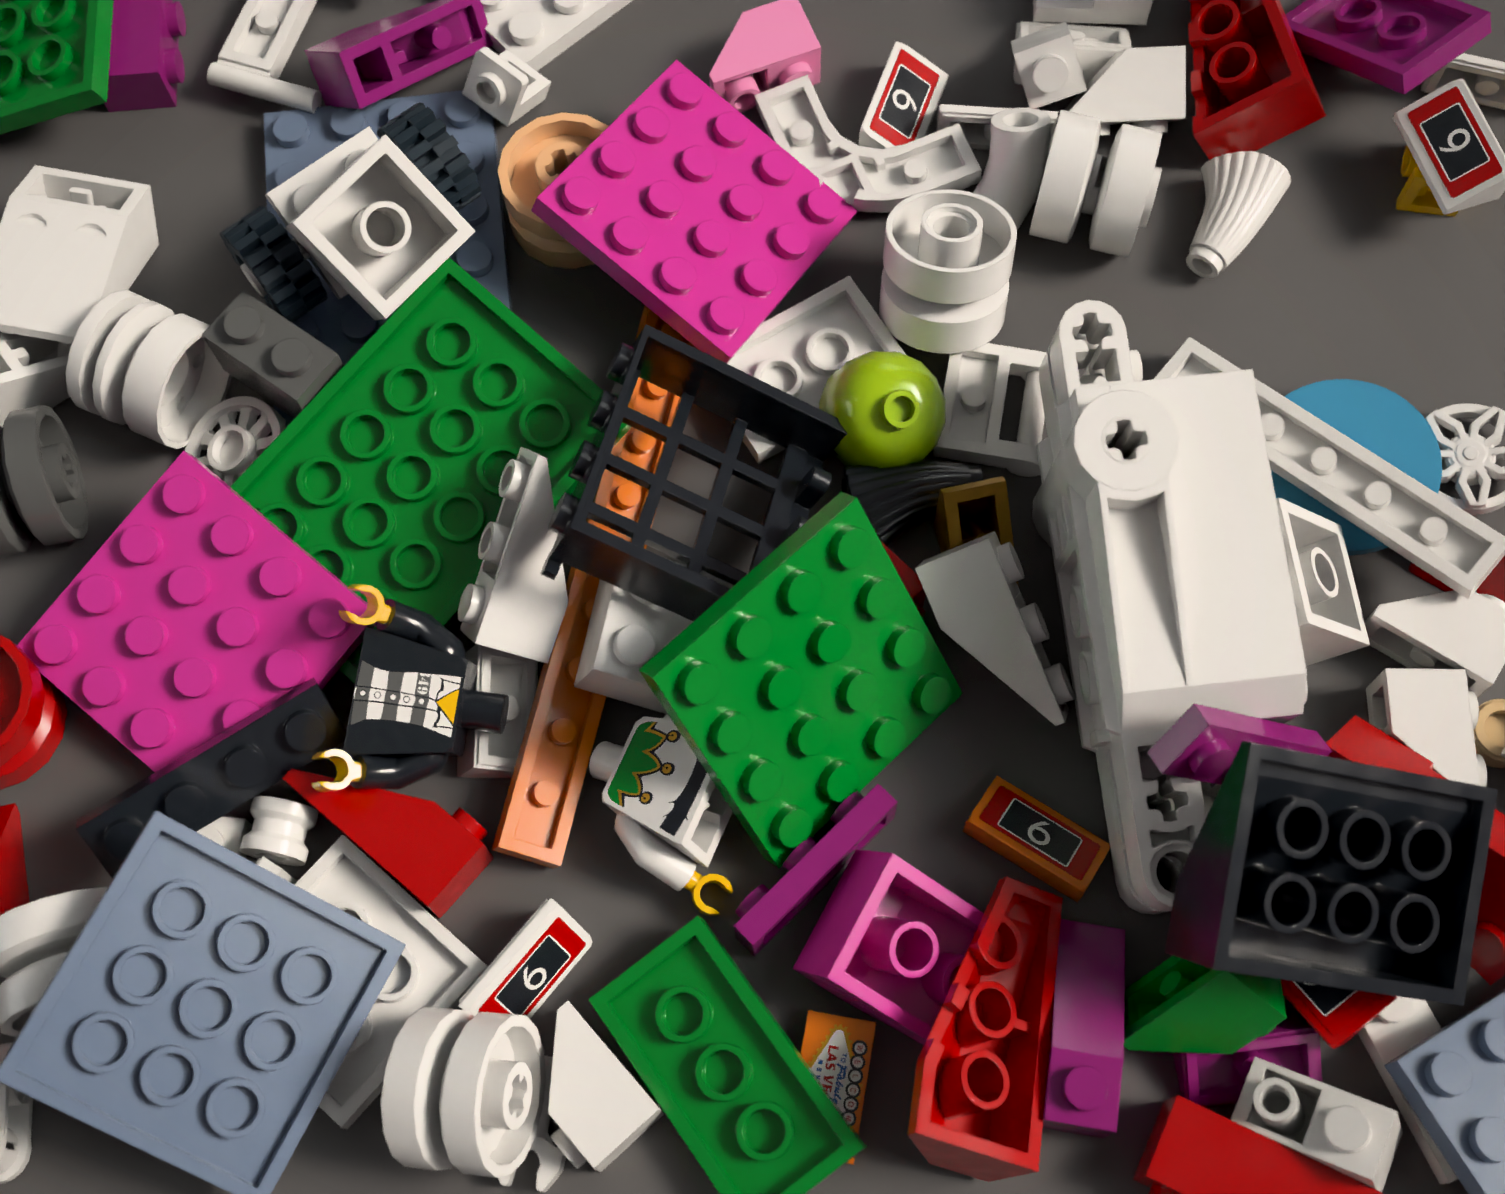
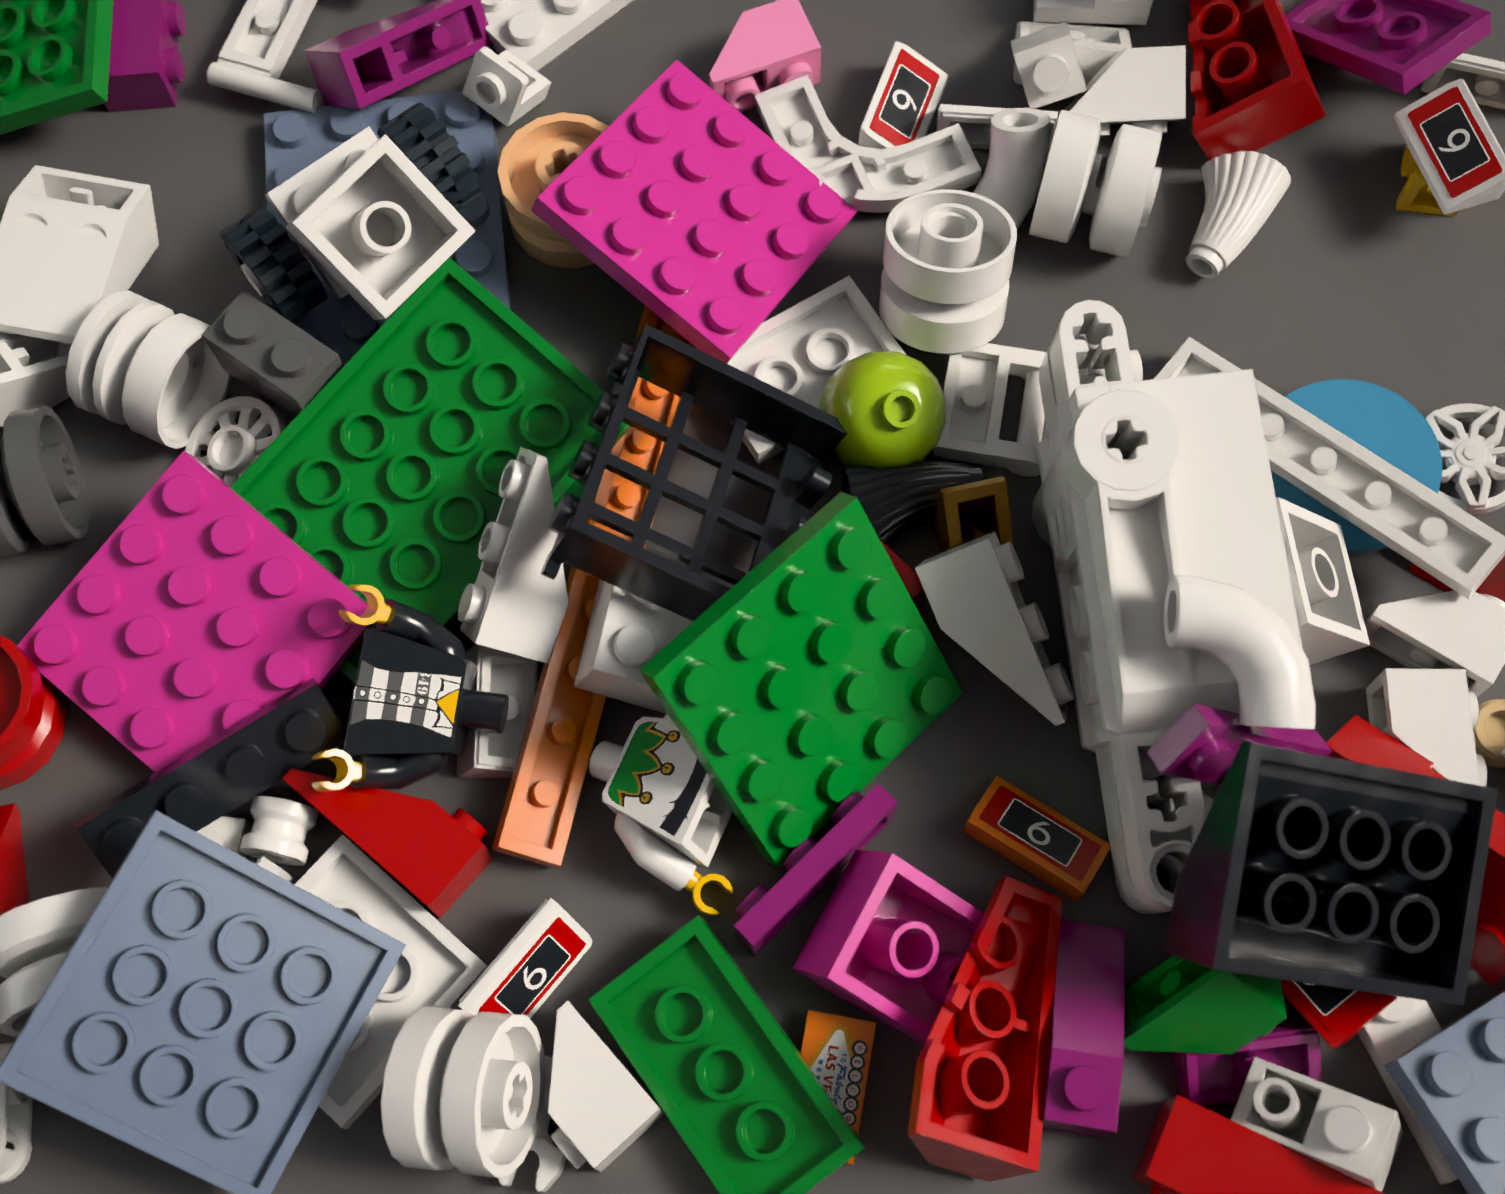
none -> white cylinder [1164,575,1316,729]

